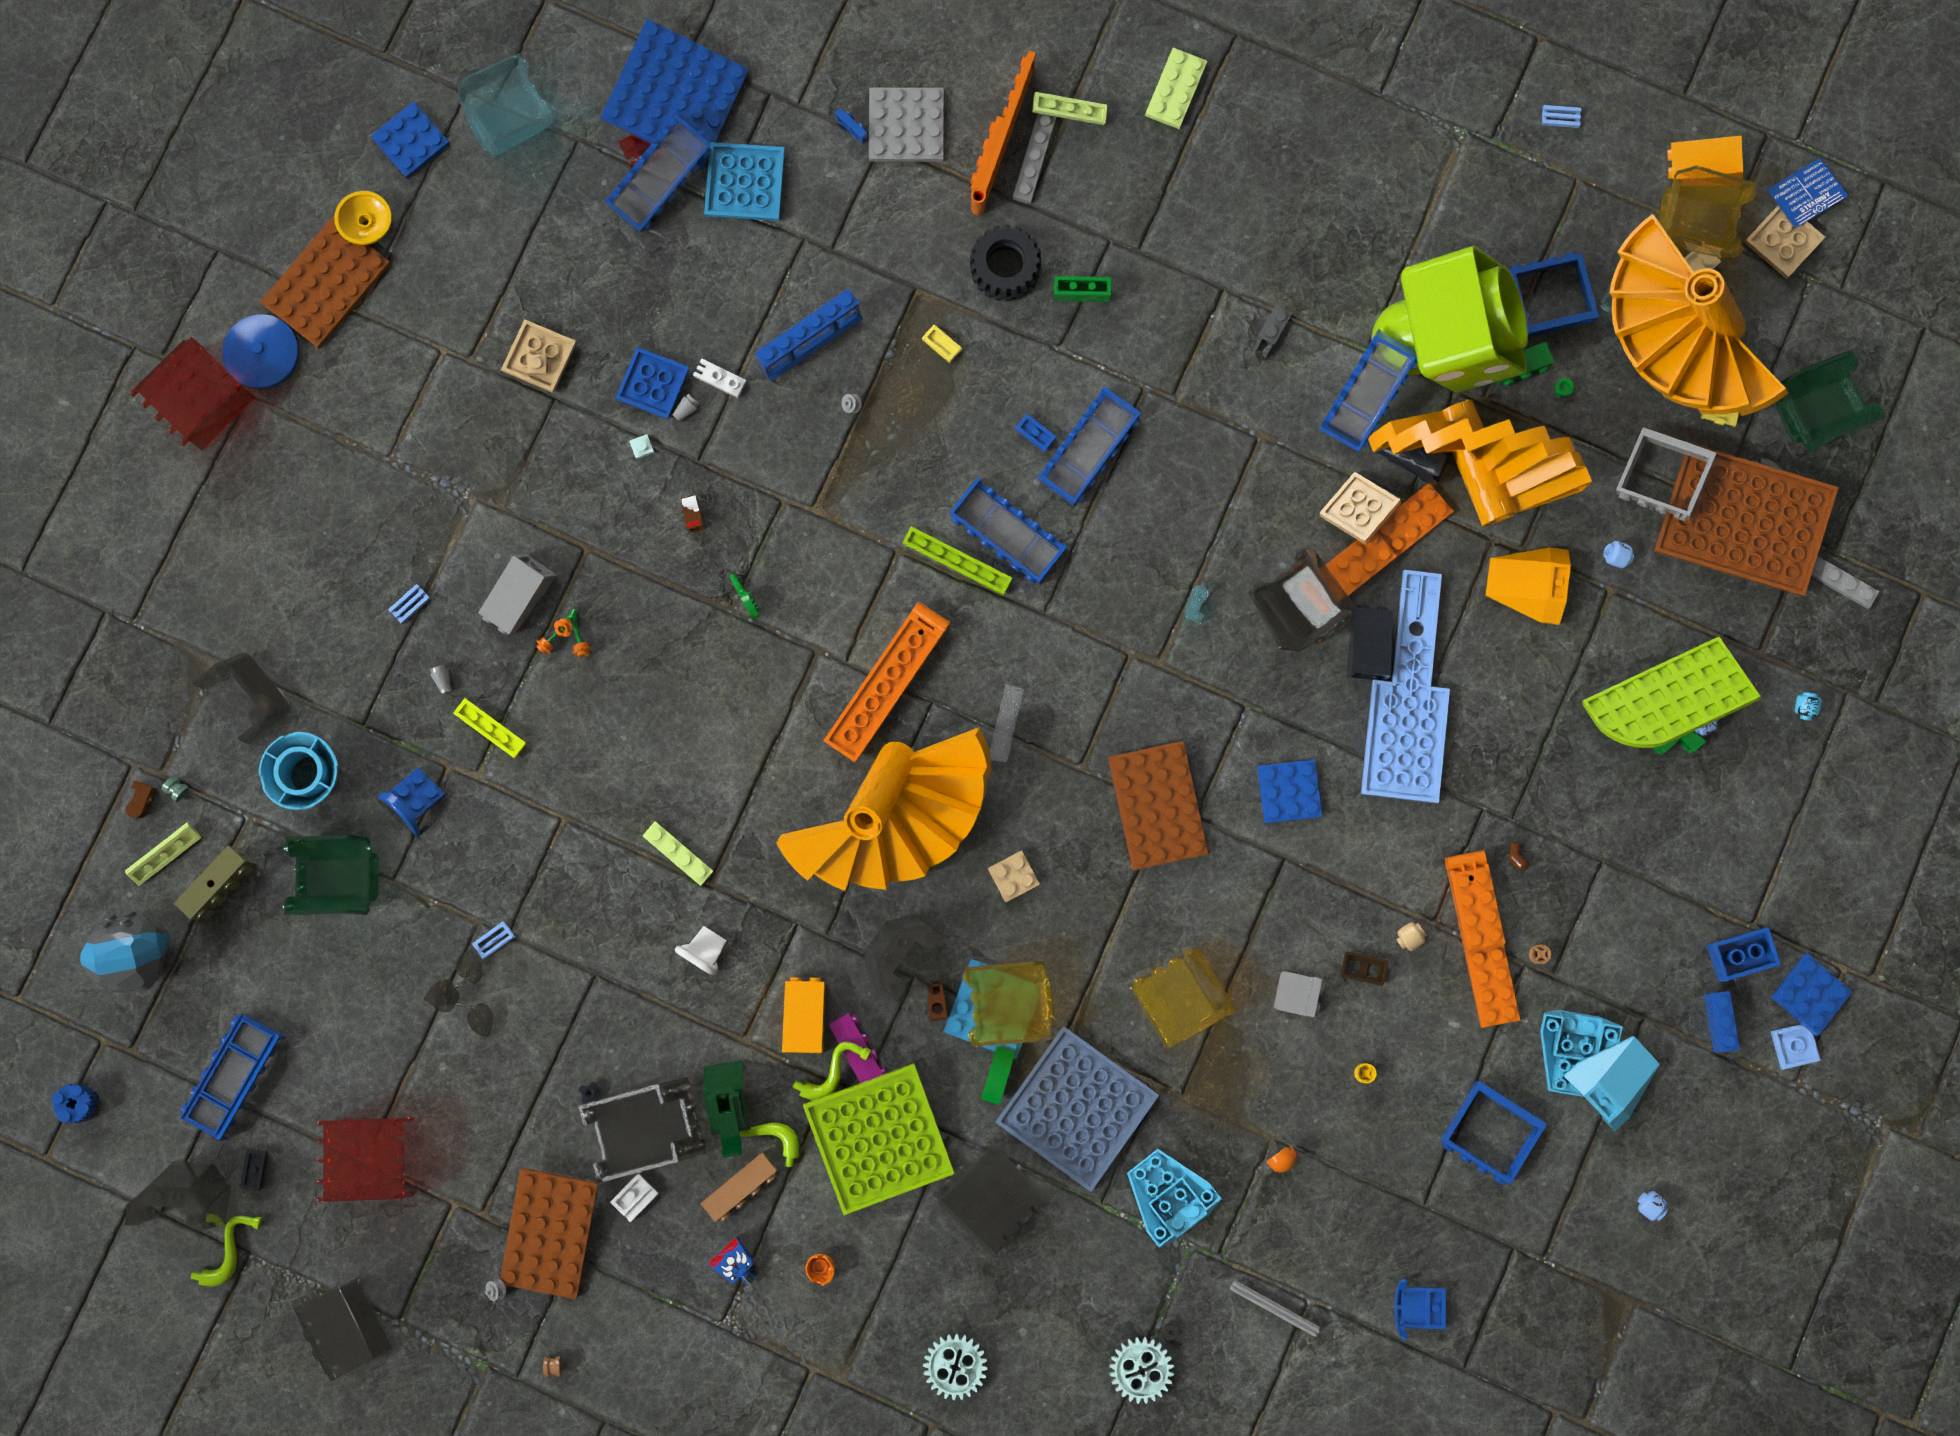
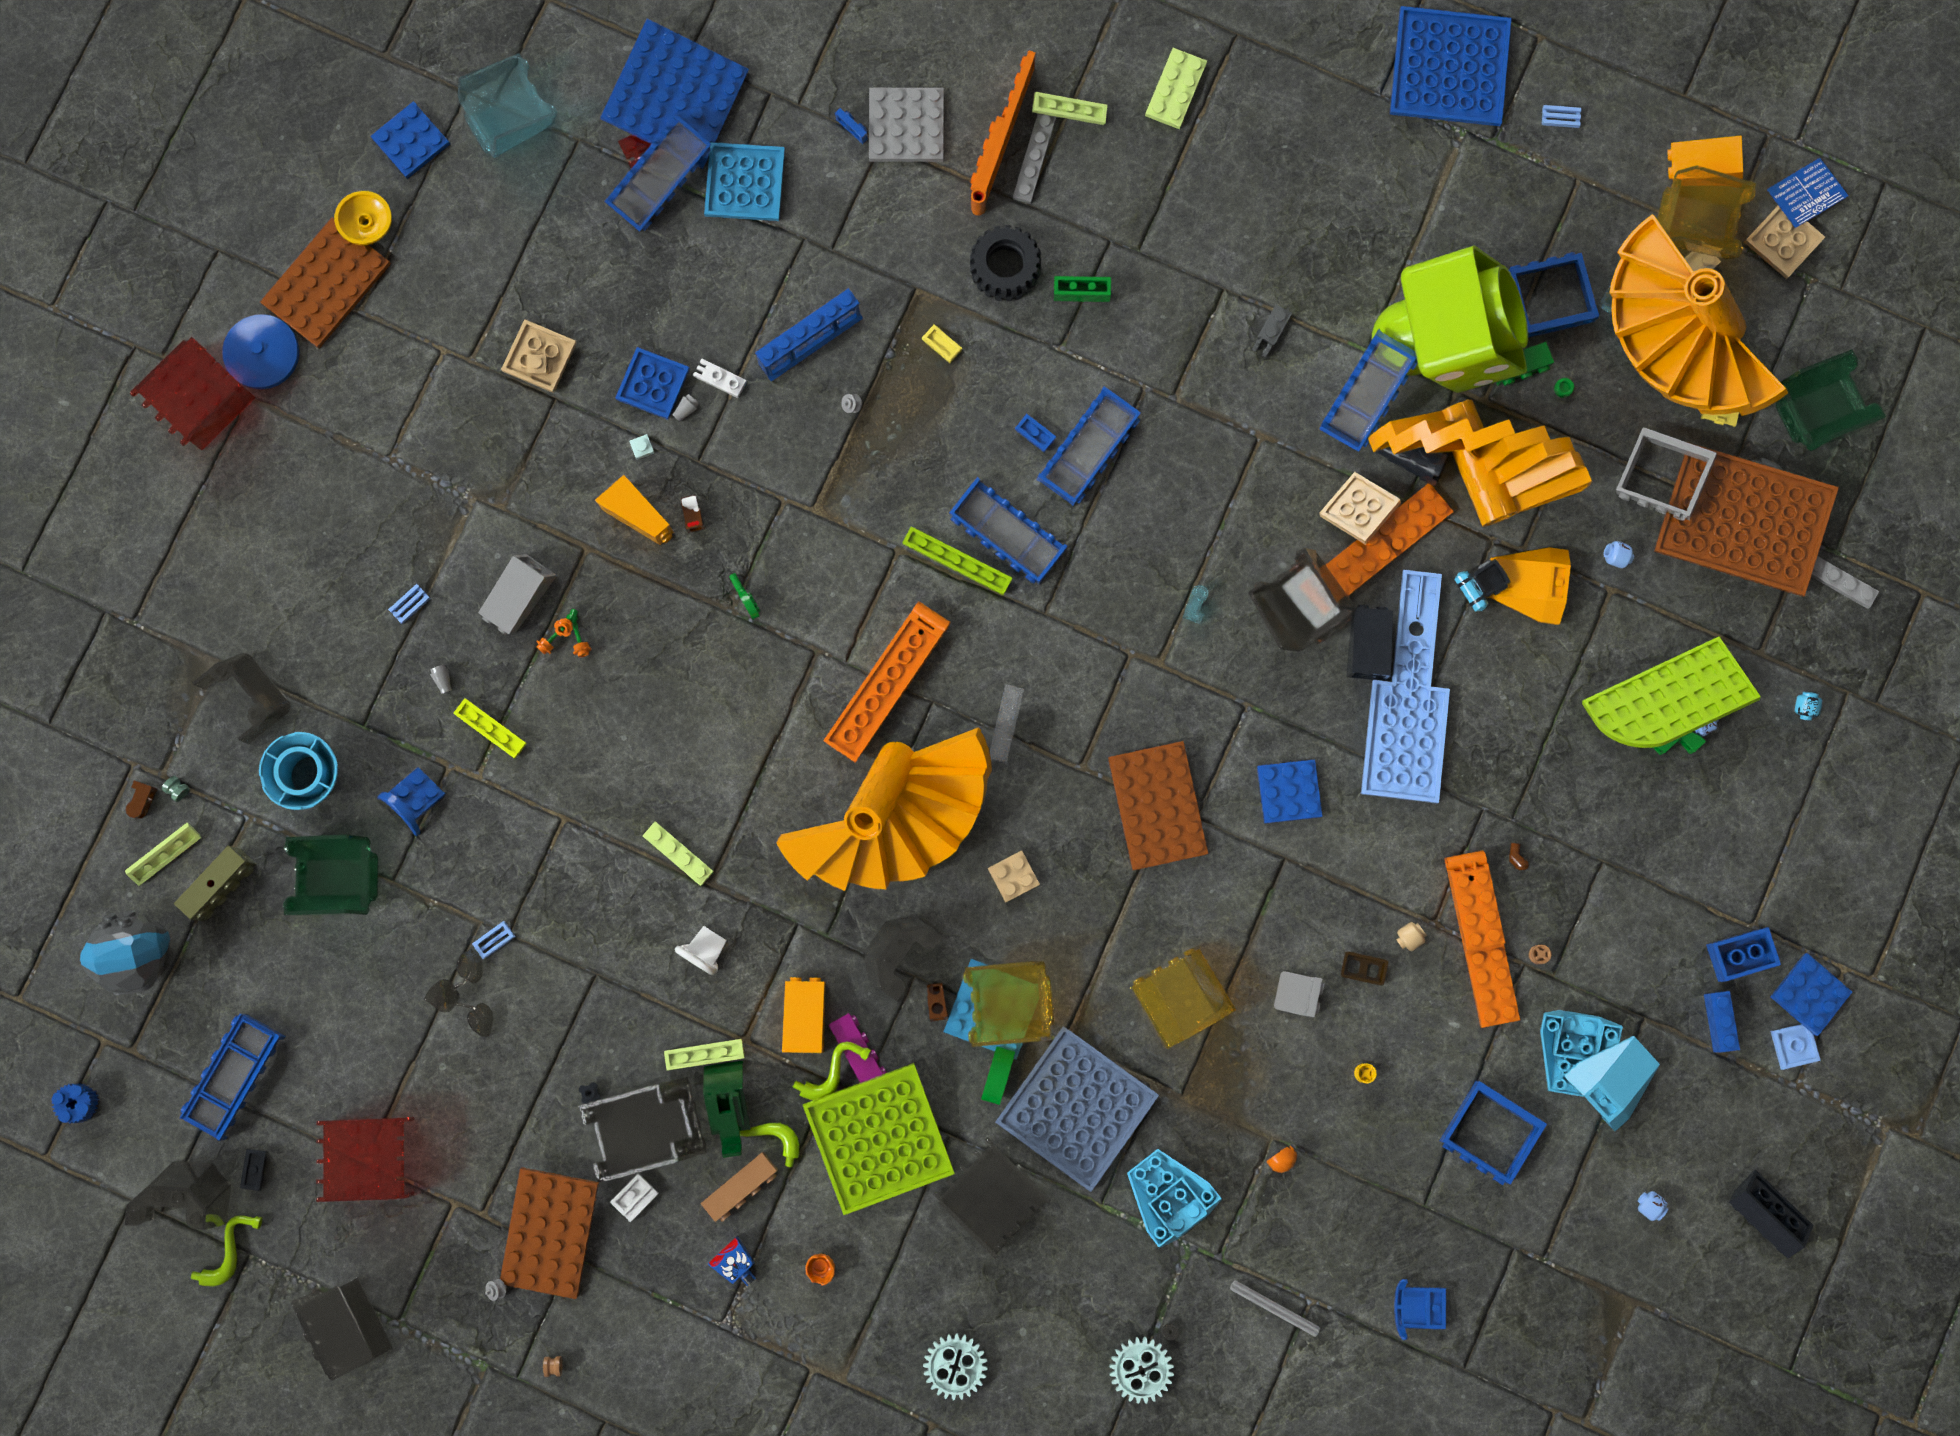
none -> light orange slope [595,475,674,545]
none -> yellowish green plate [664,1039,745,1070]
none -> blue plate [1390,6,1511,126]
none -> black piece [1454,559,1511,612]
none -> black slope [1729,1170,1814,1259]

